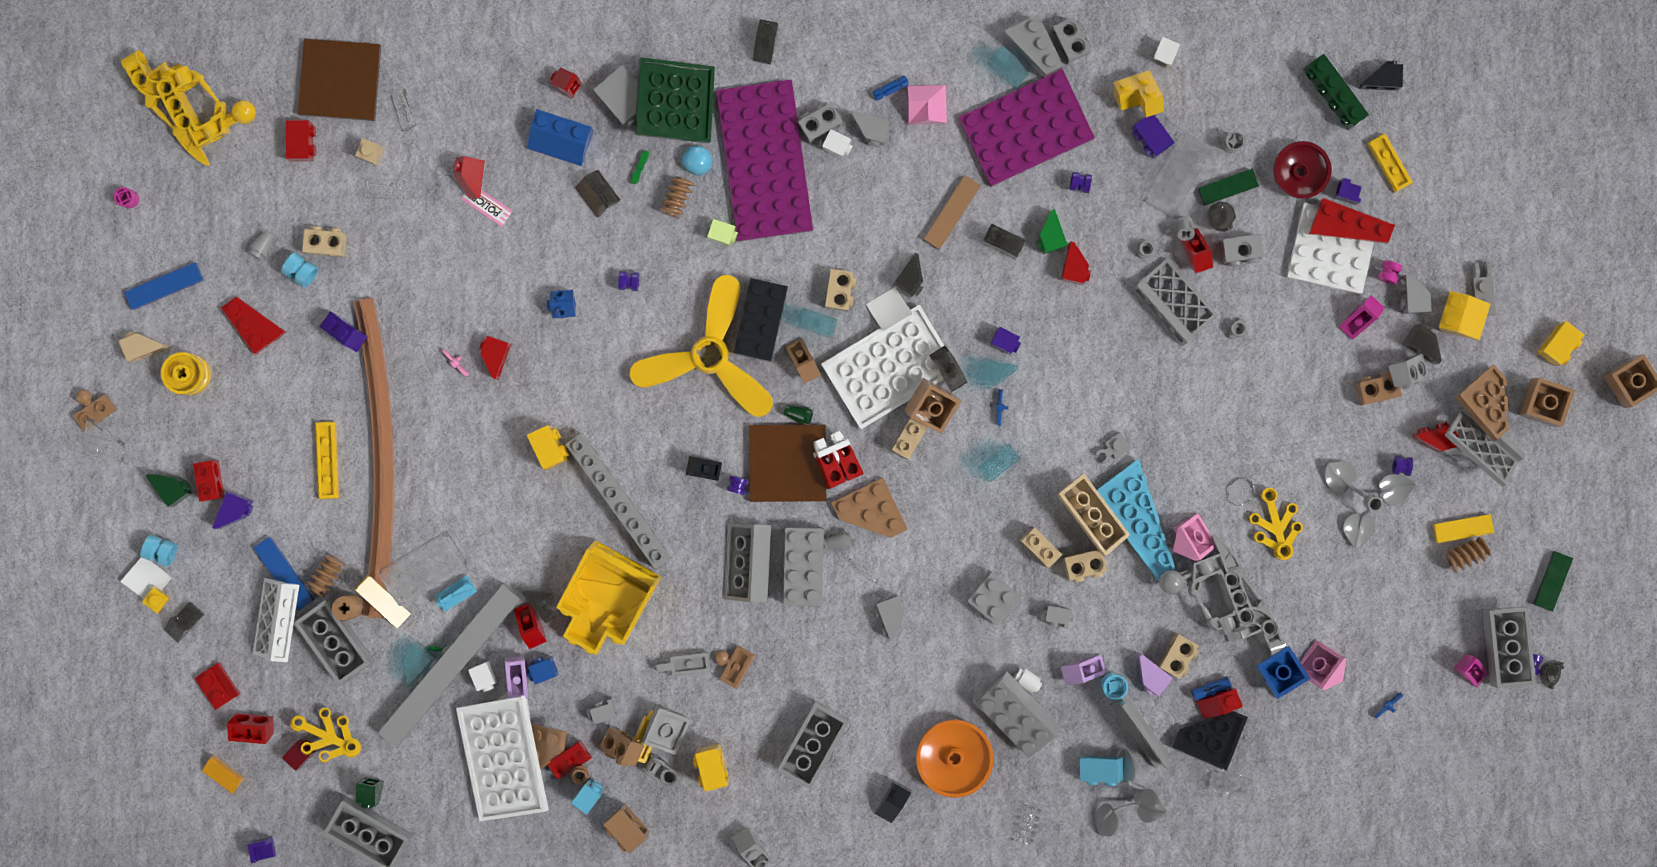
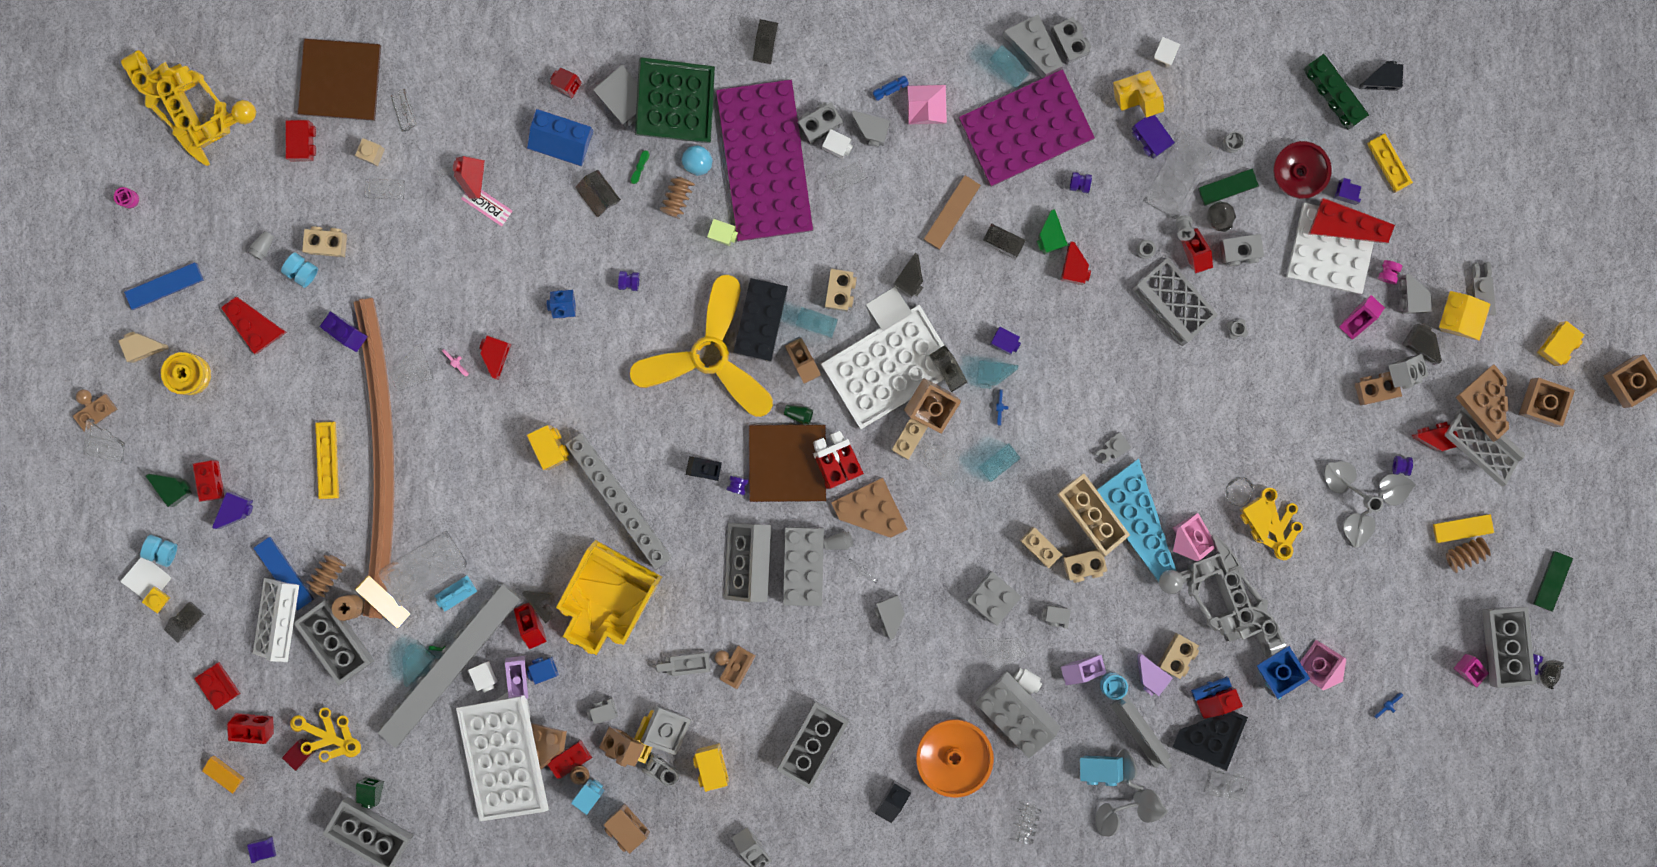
none -> yellow slope [1239,497,1273,542]

